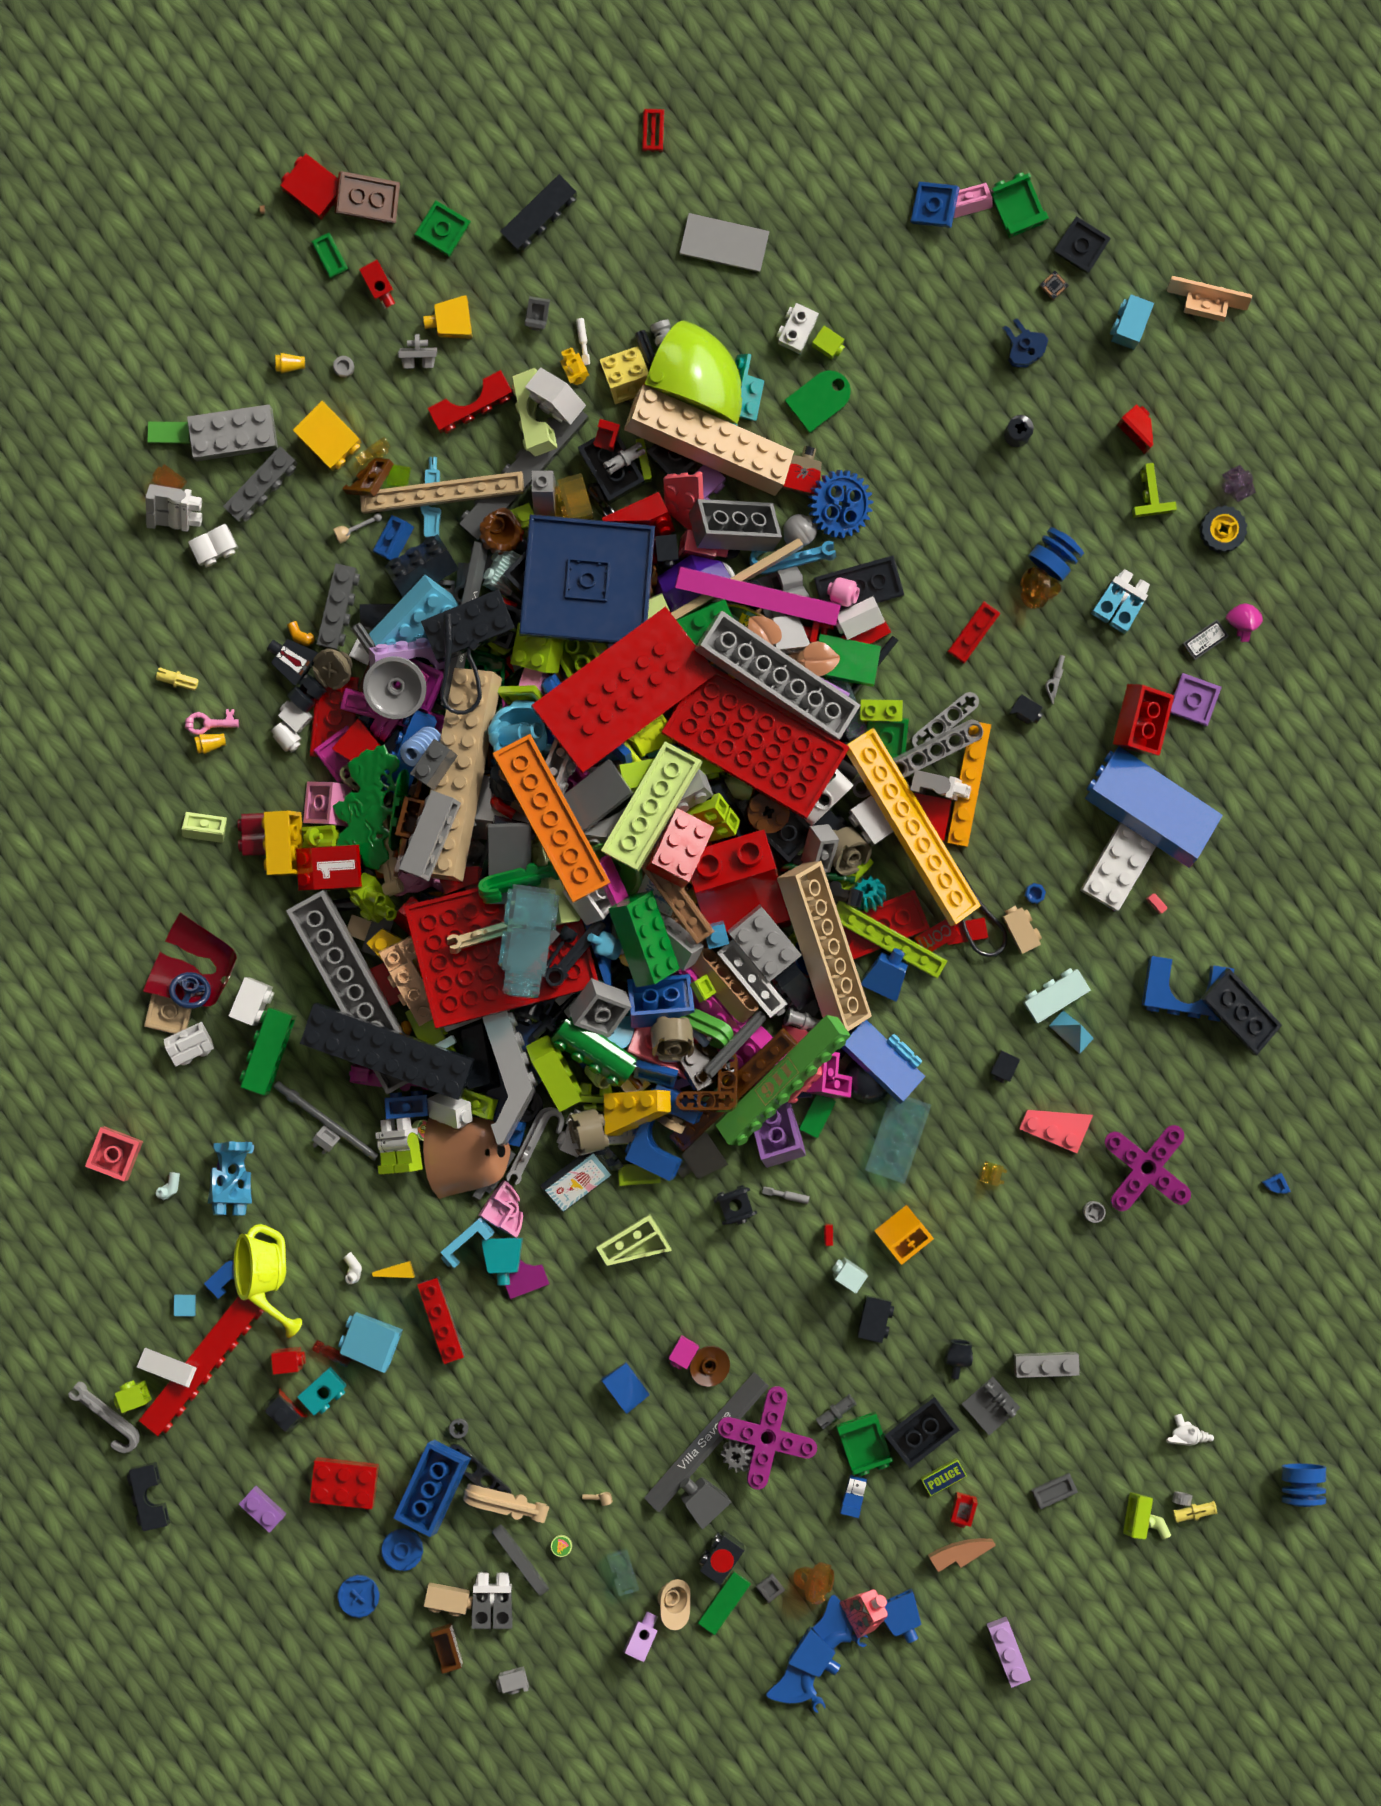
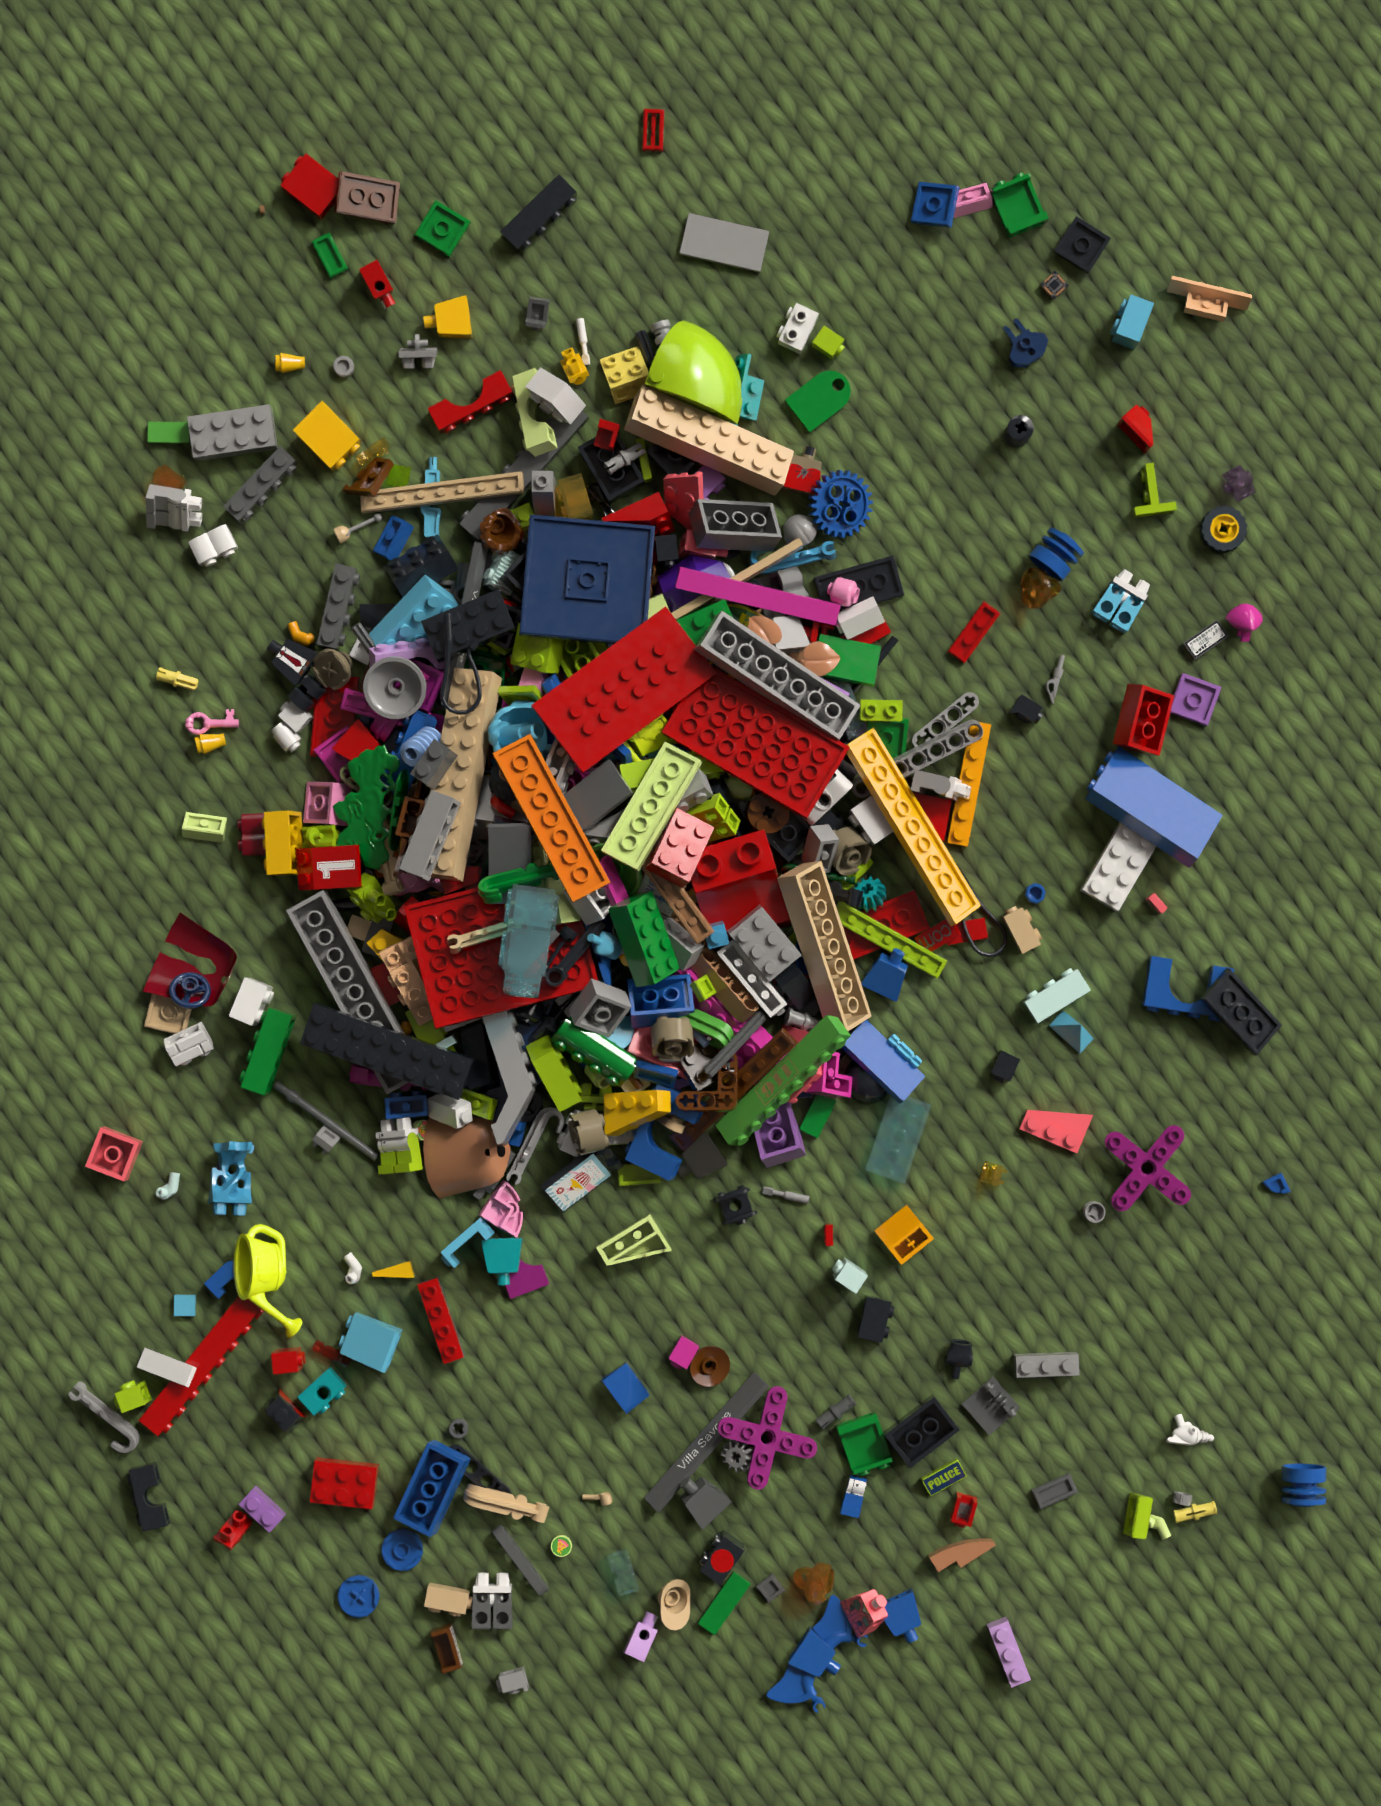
none -> red hips [213,1510,253,1551]

